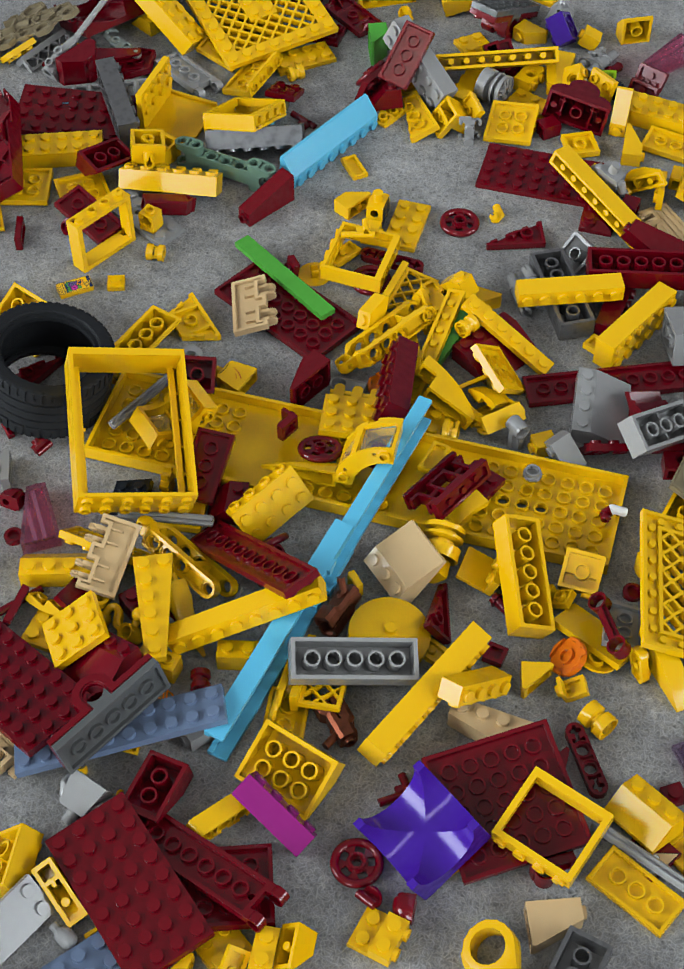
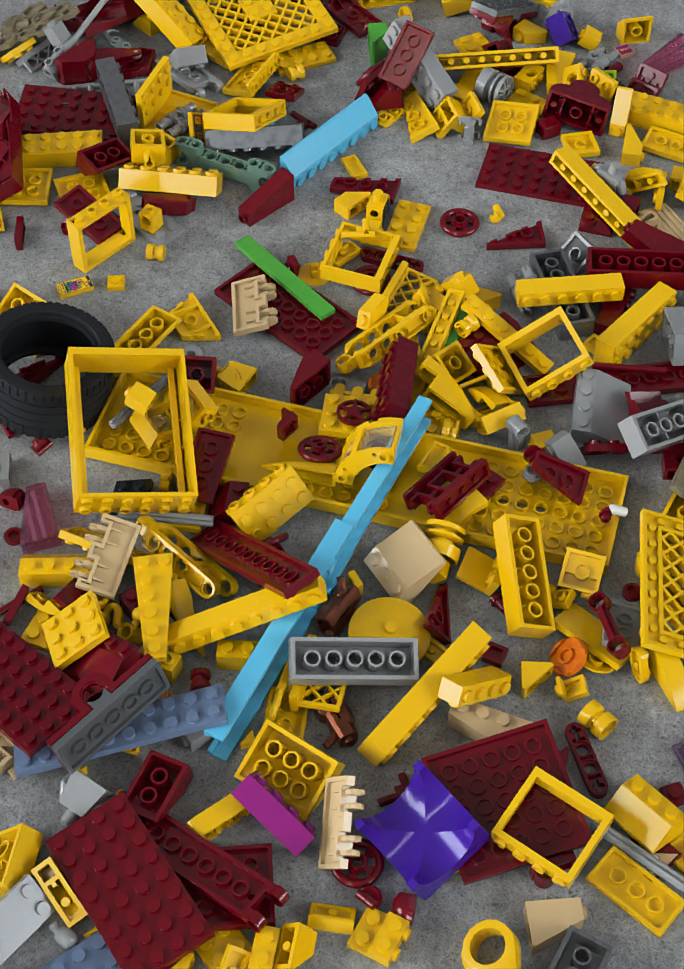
none -> light grey brick [43,20,71,47]
none -> yellow brick [124,381,157,416]
none -> light grey pin [155,102,206,137]
none -> light grey slope [169,44,208,72]
none -> tile [187,112,206,145]
none -> yellow piece [240,730,255,750]
none -> yellow slope [307,902,357,935]
none -> tan hinge [318,775,365,870]
none -> dark red wing [330,177,401,204]
none -> dark red wheel [336,399,372,426]
none -> yellow slope [432,340,477,383]
none -> yellow window [498,306,594,401]
none -> dark red plate [523,445,546,464]
none -> dark red wing [530,450,590,506]
none -> dark red bar [592,362,666,375]
none -> tile [614,44,634,59]

